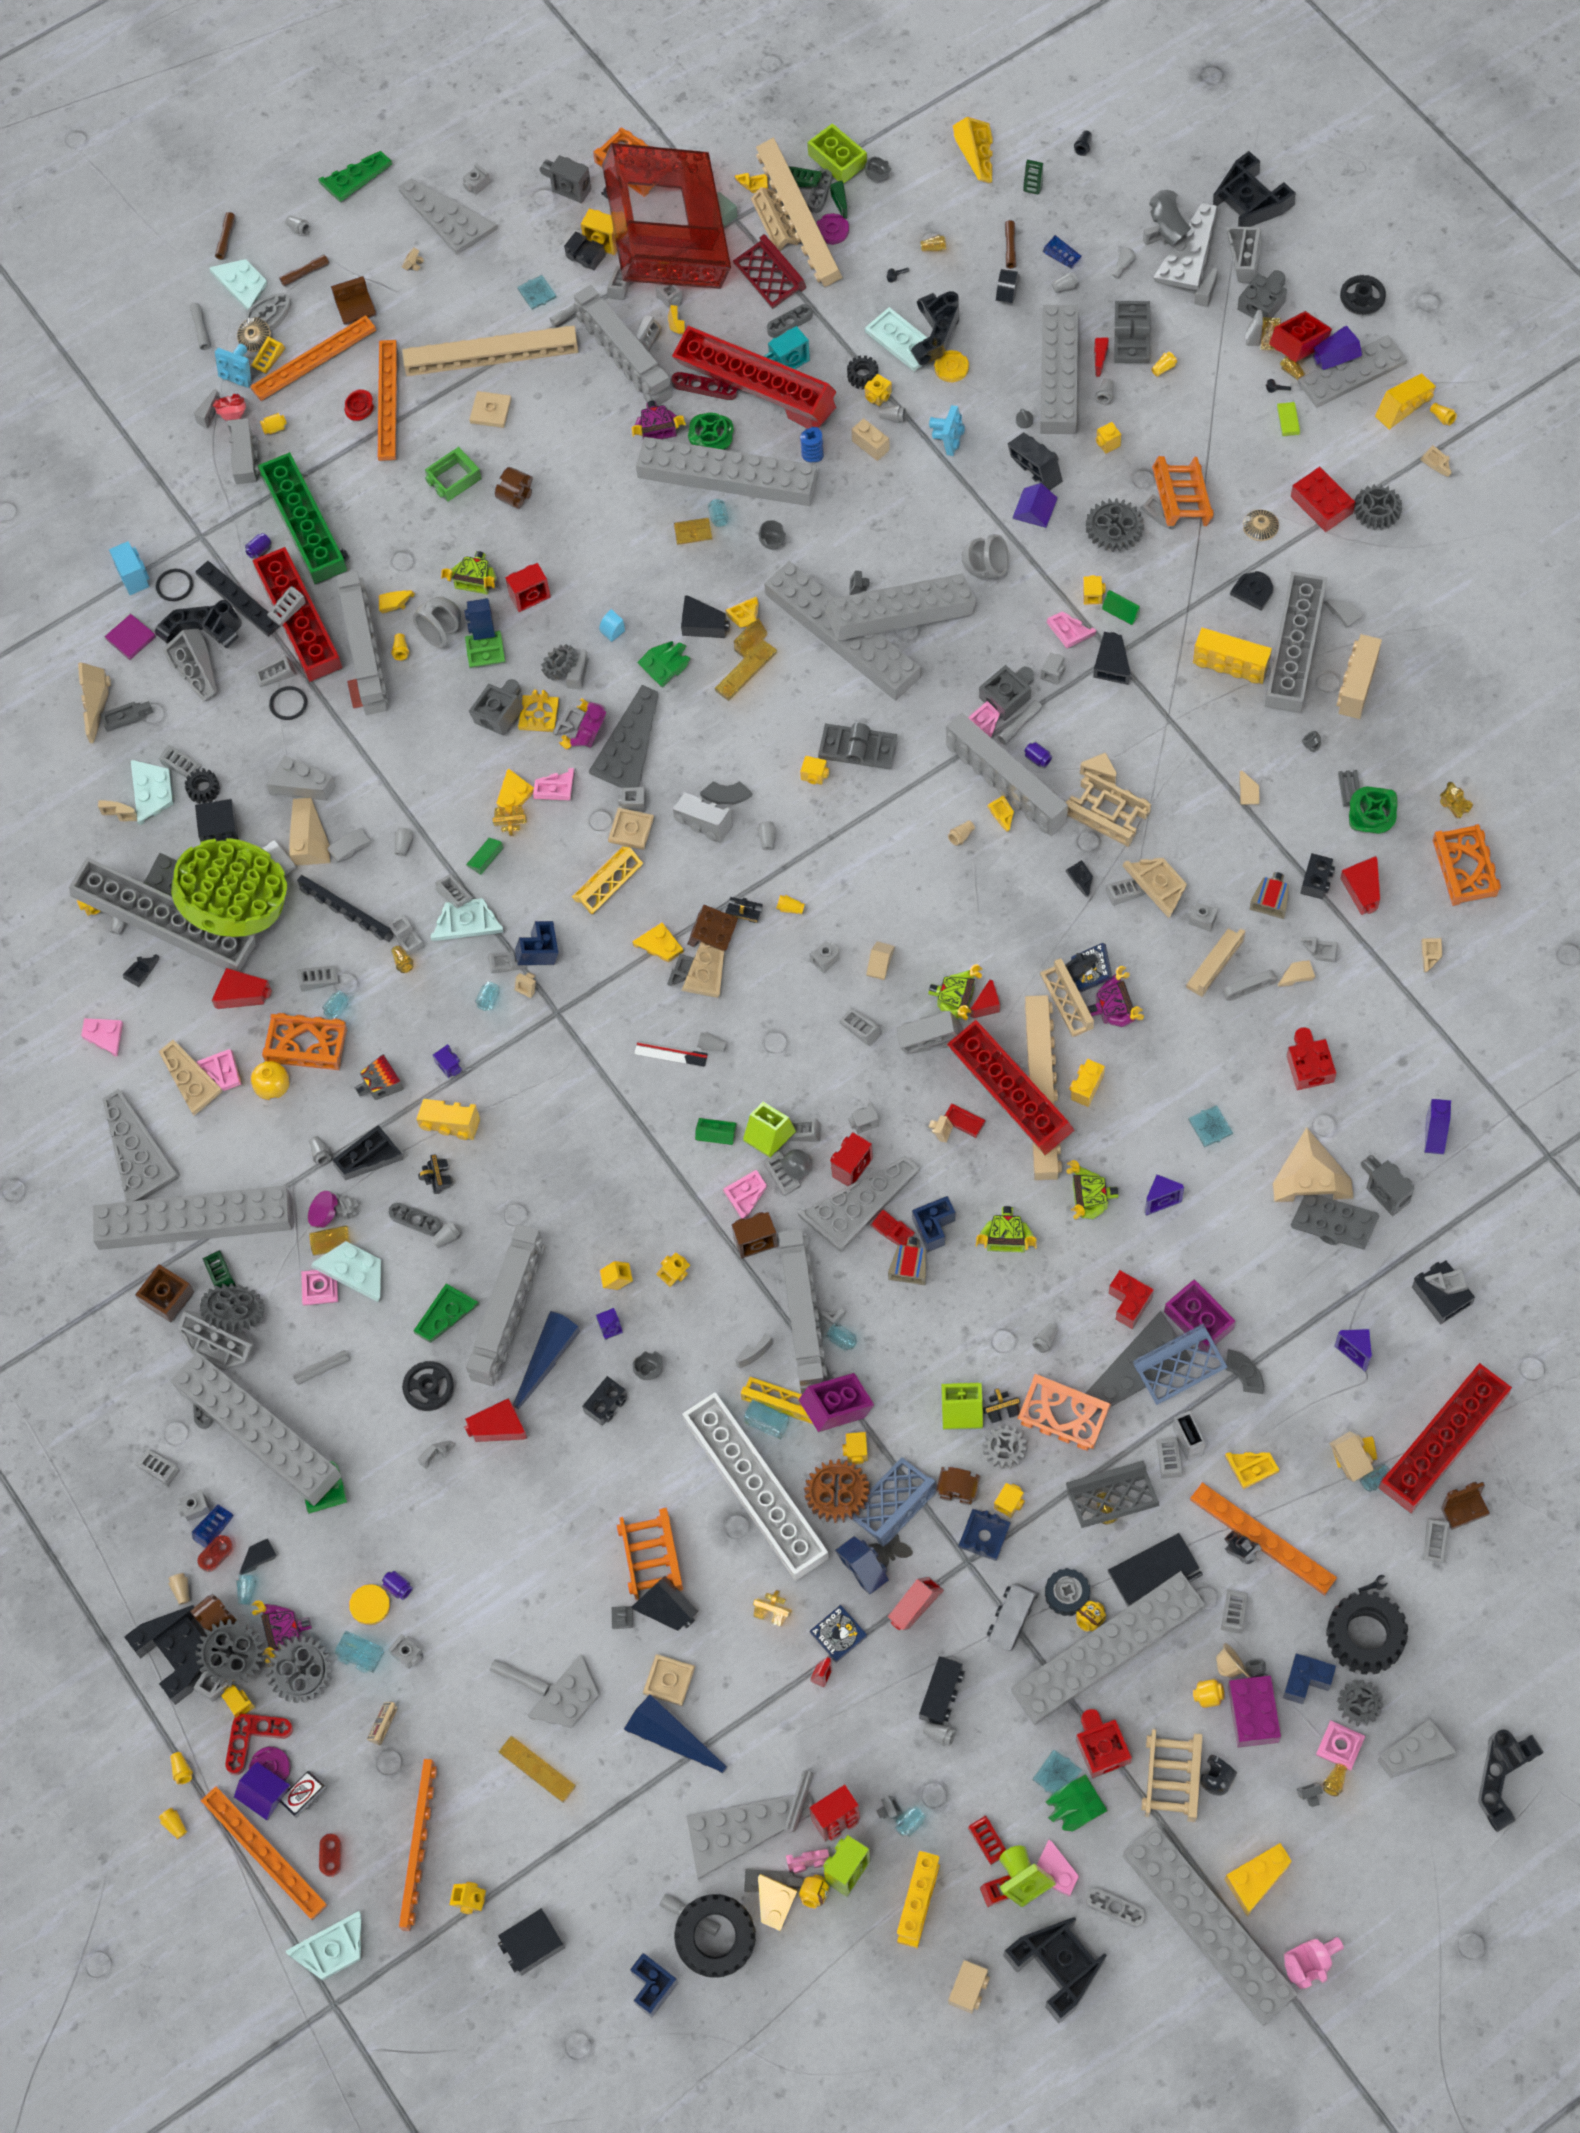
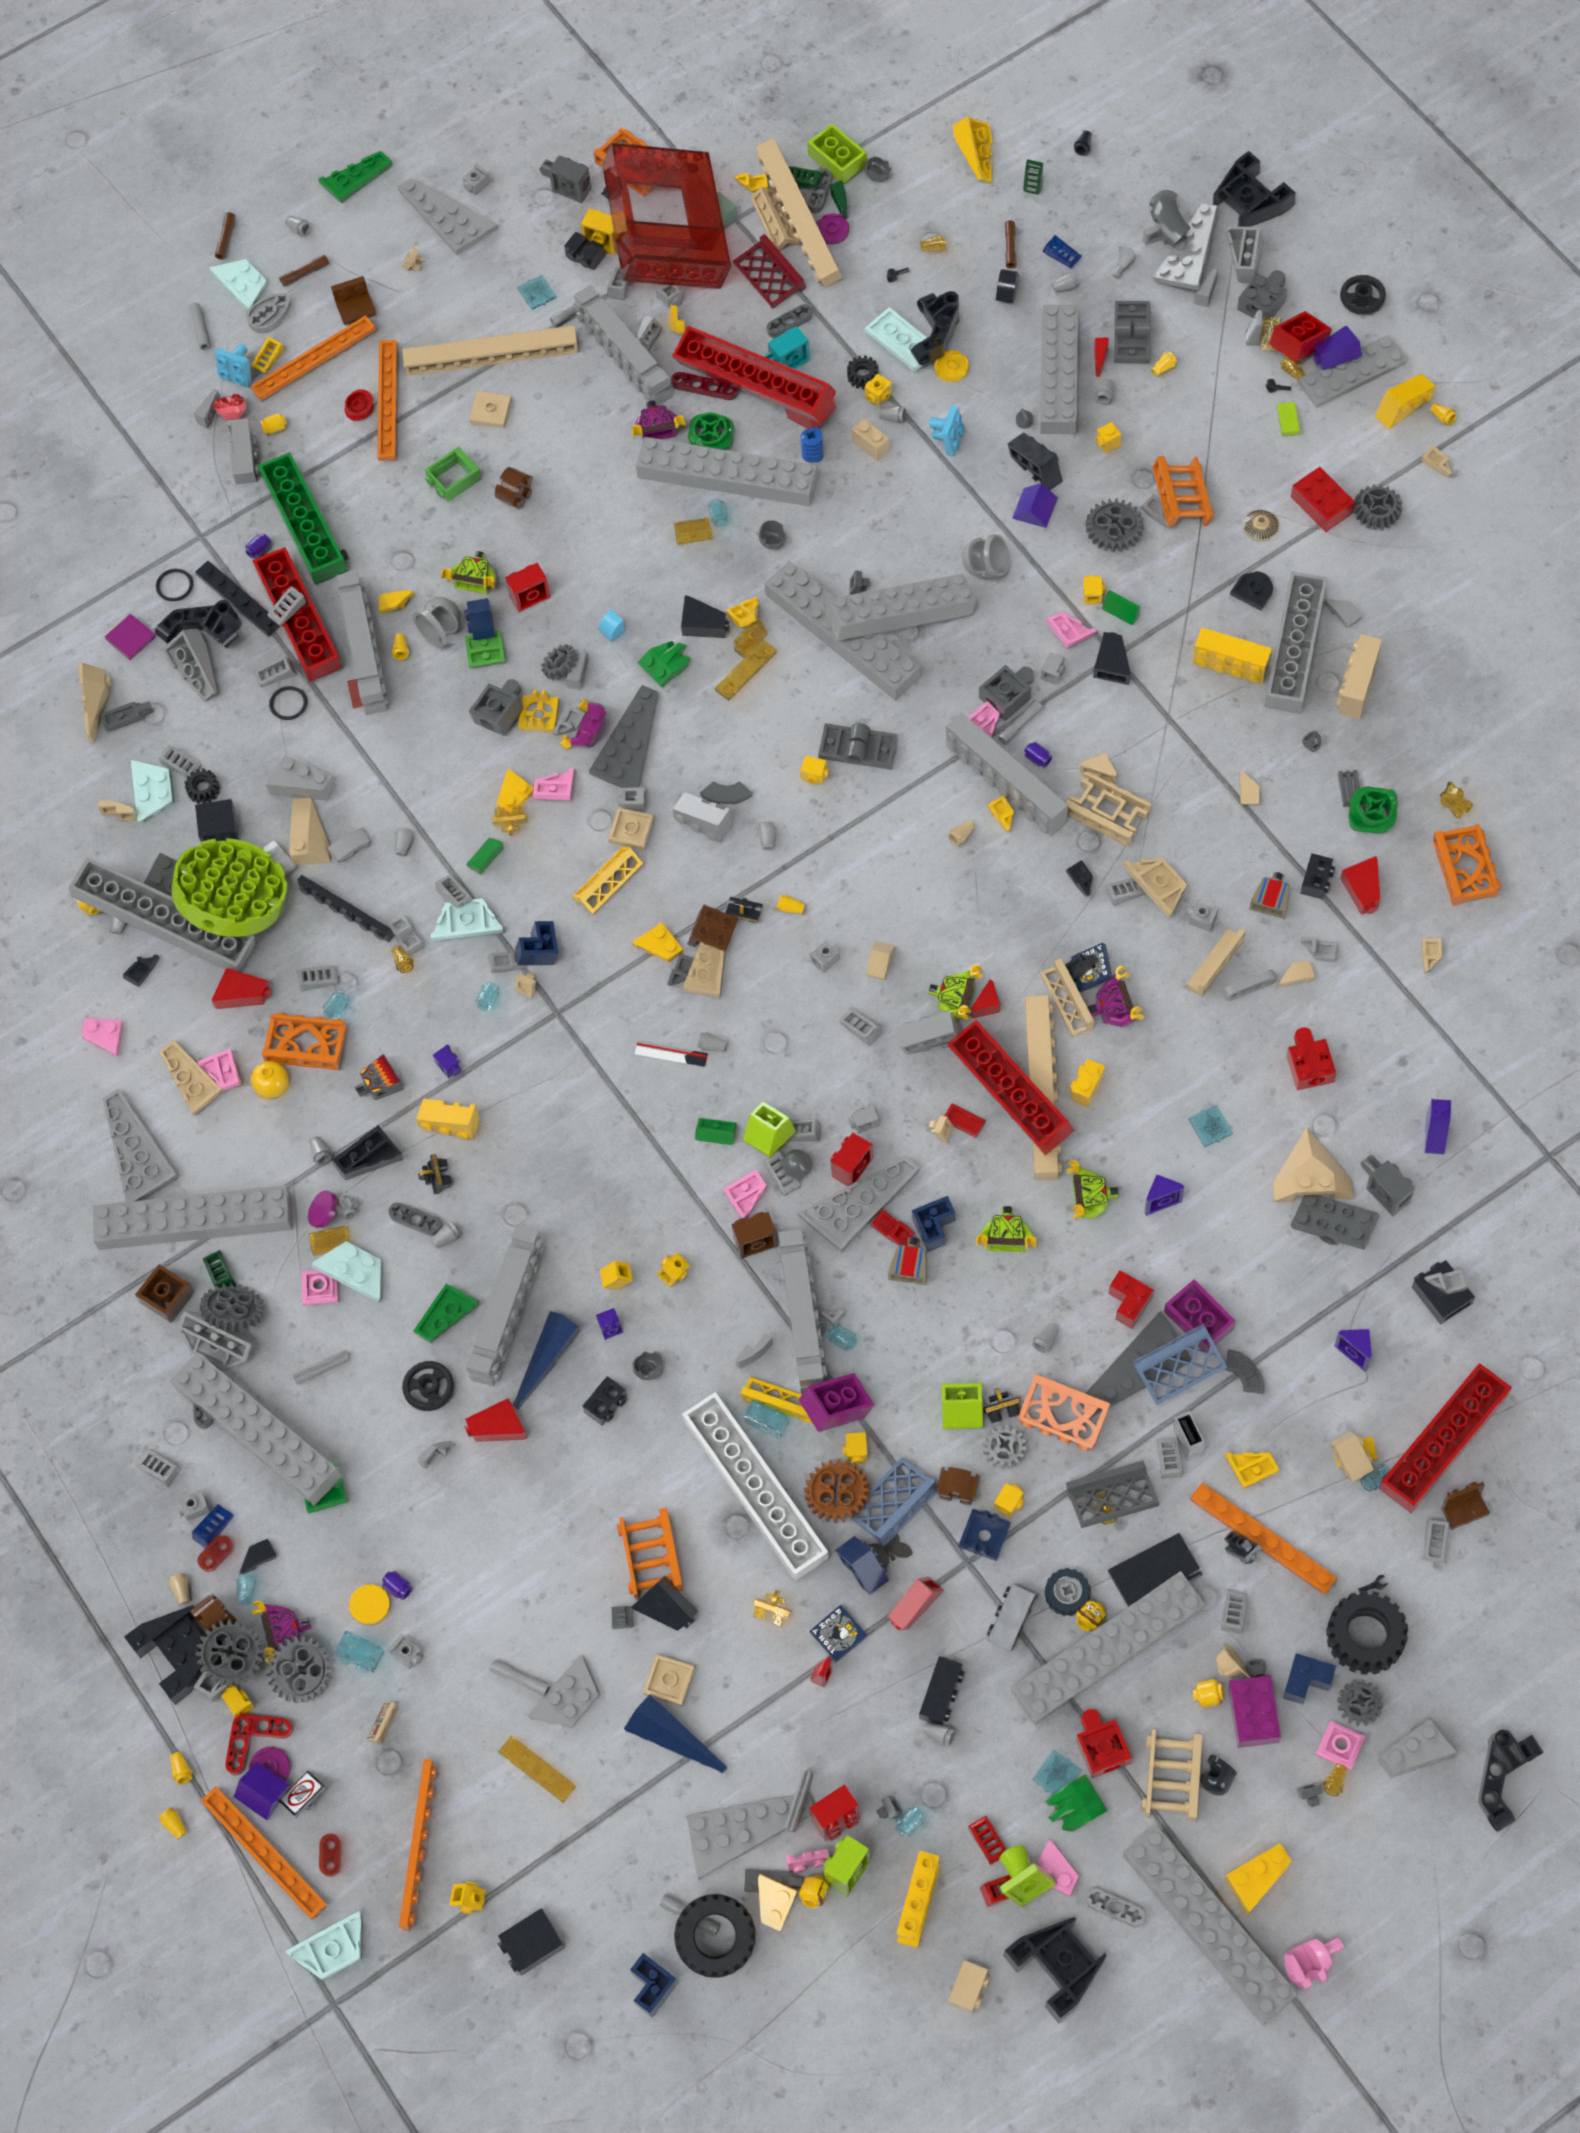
medium azure brick [109,541,150,595] -> none
dish [237,318,271,352] -> none

